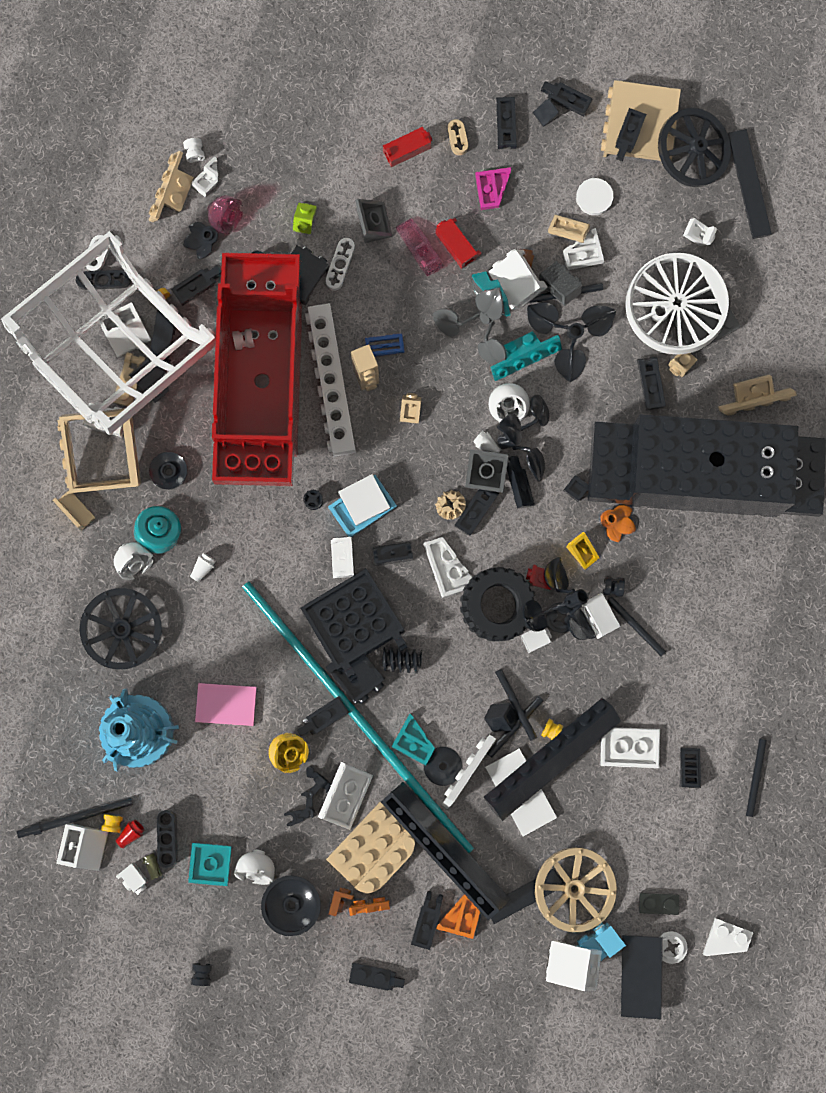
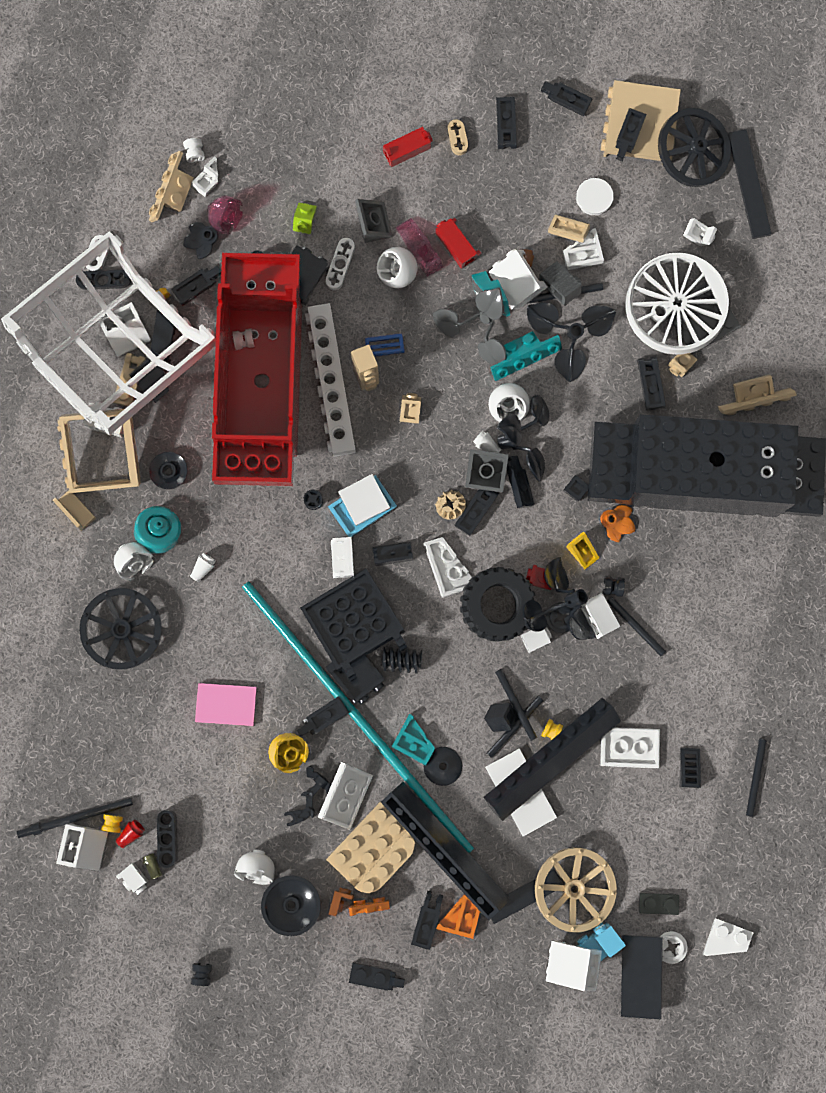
medium azure cone [99,689,179,772] -> none
teal plate [188,843,232,886] -> none
white wing [441,734,496,809] -> none
dark pink wing [475,167,511,210] -> none
black slope [533,98,559,127] -> none
none -> white wheel [377,247,418,288]

